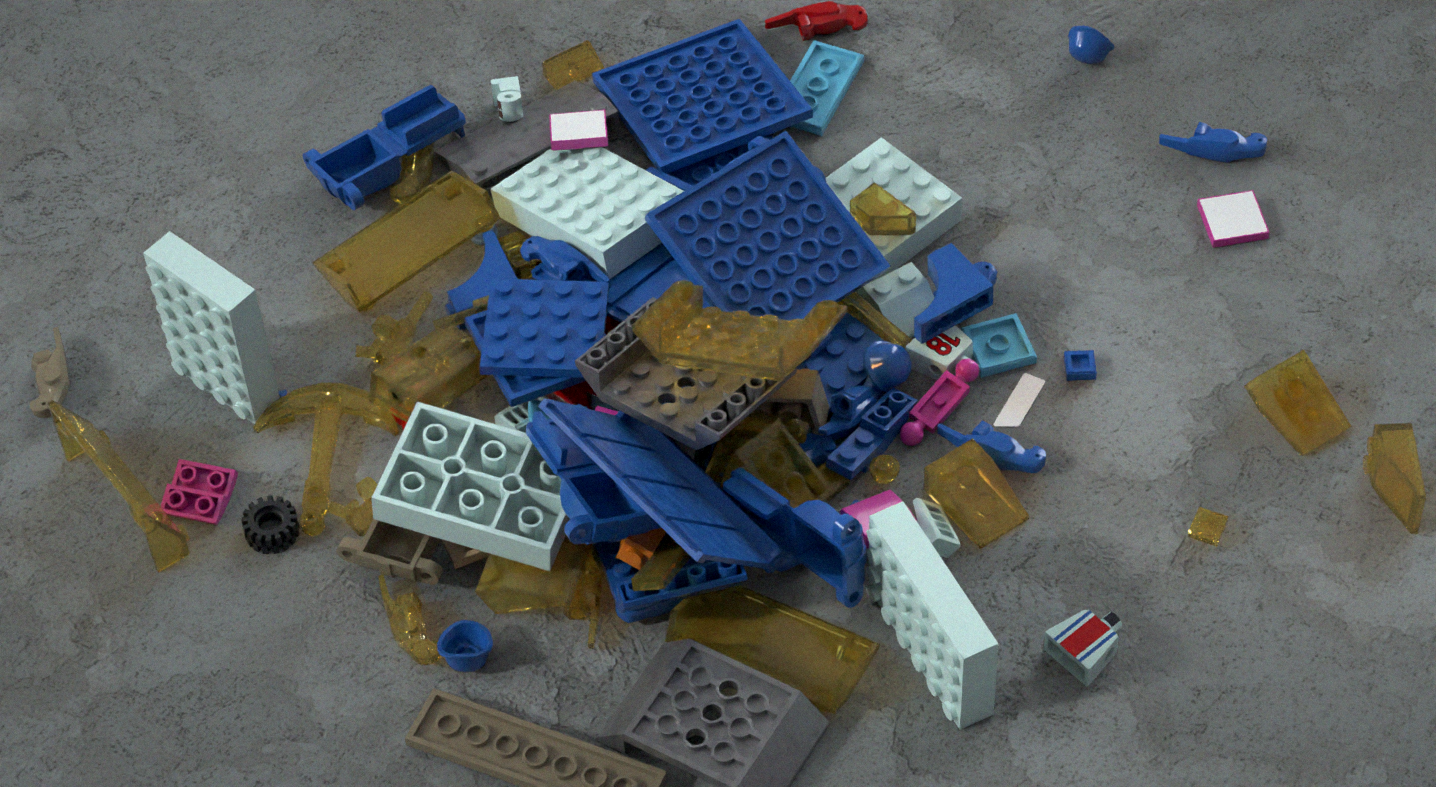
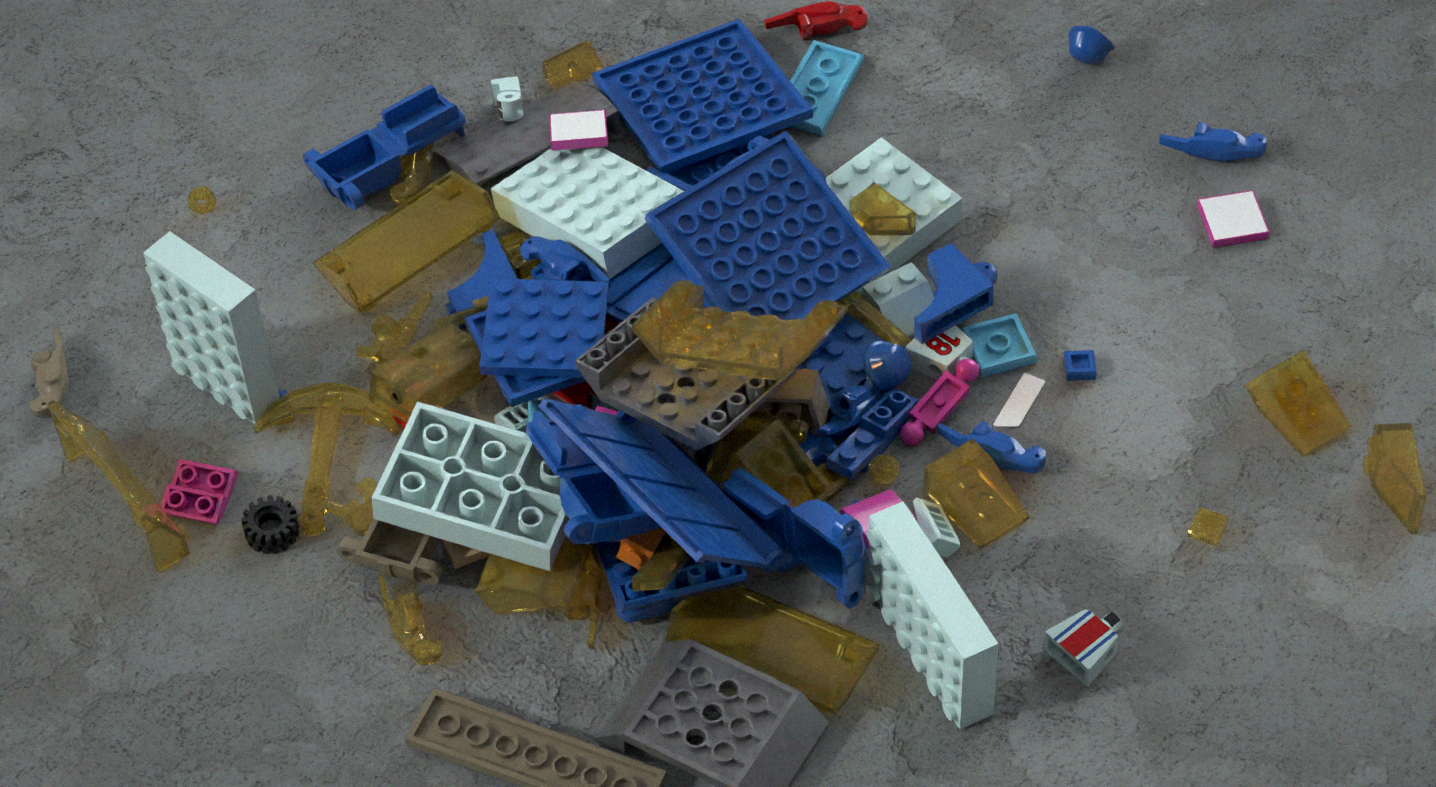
blue helmet [437,620,493,672] -> none
none -> clear yellow plate [187,186,216,214]

